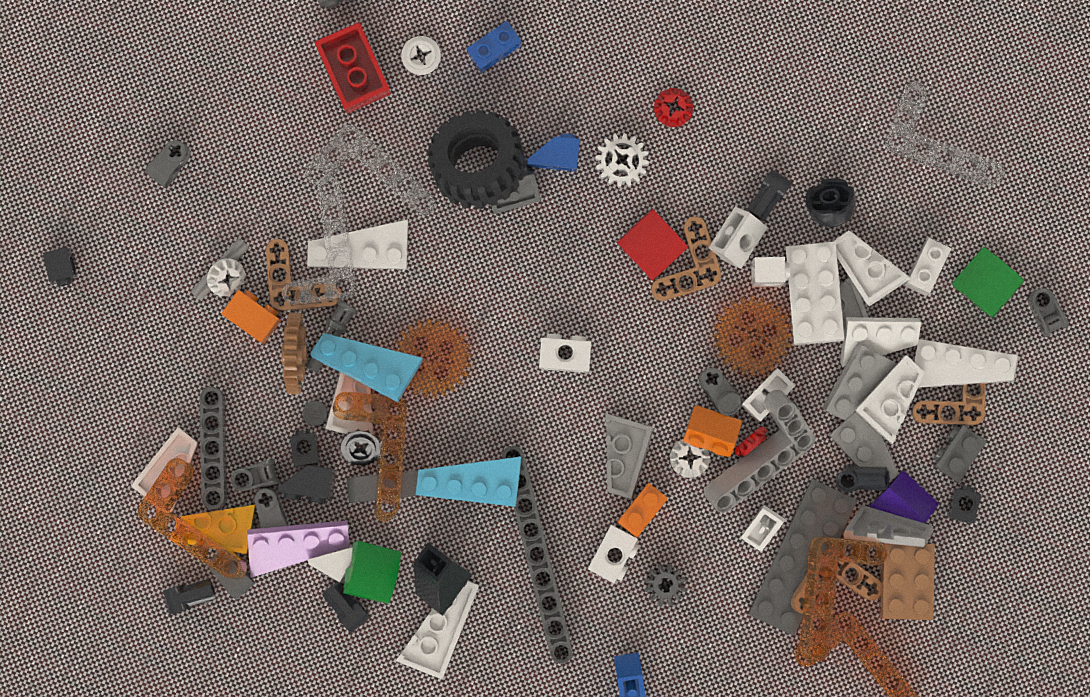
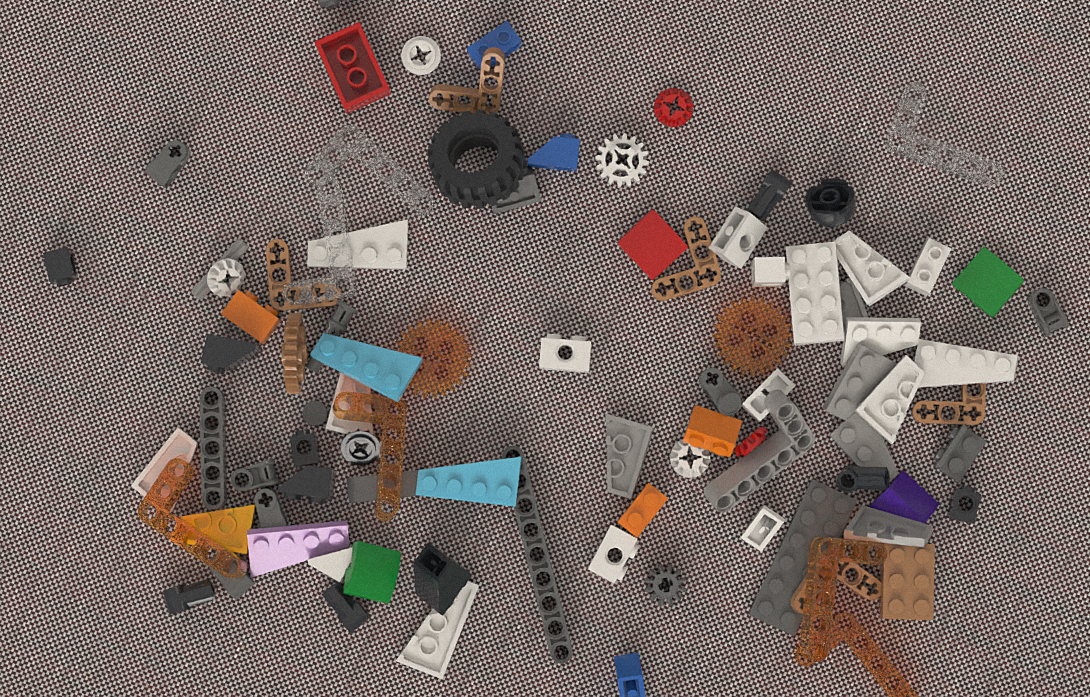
none -> black slope [201,333,262,375]
none -> medium nougat beam [429,47,505,114]

